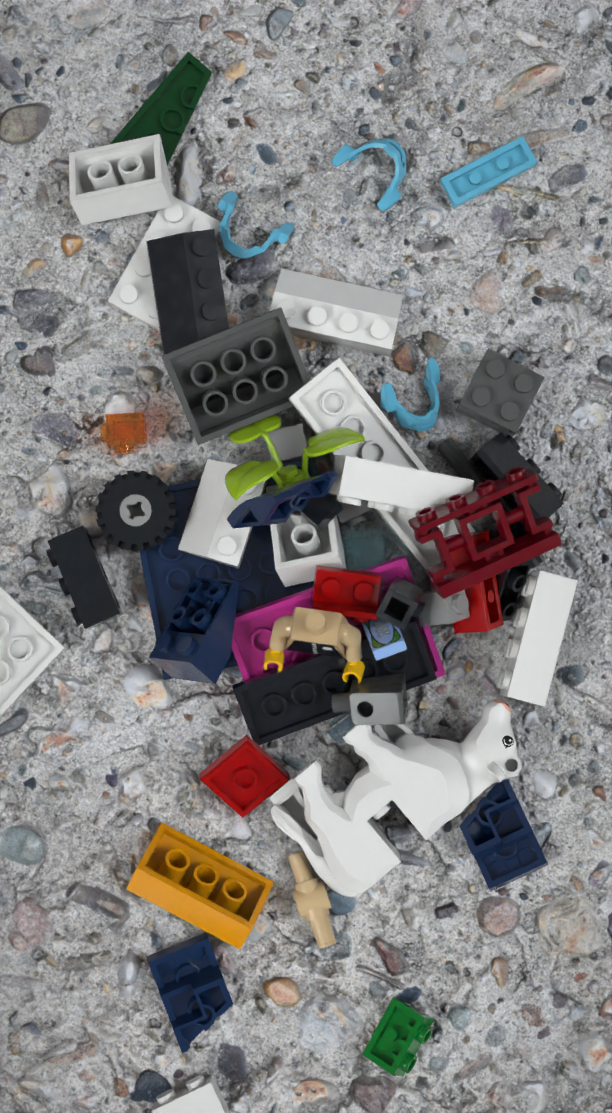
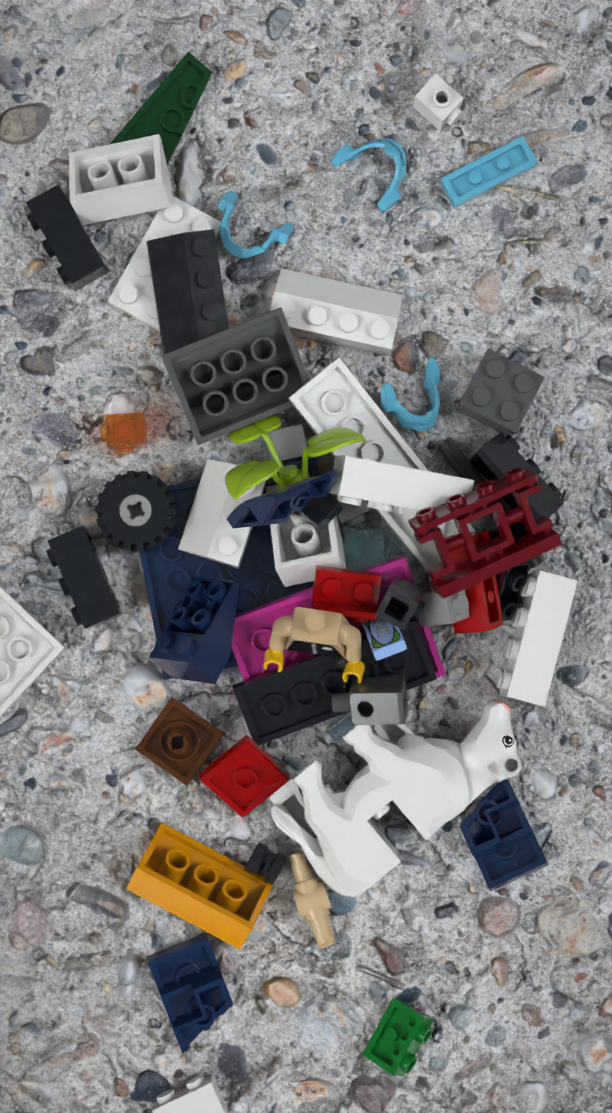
none -> black brick [26,184,108,291]
none -> reddish brown plate [135,697,224,786]
none -> black wheel [244,842,287,885]
none -> white brick [413,74,464,131]

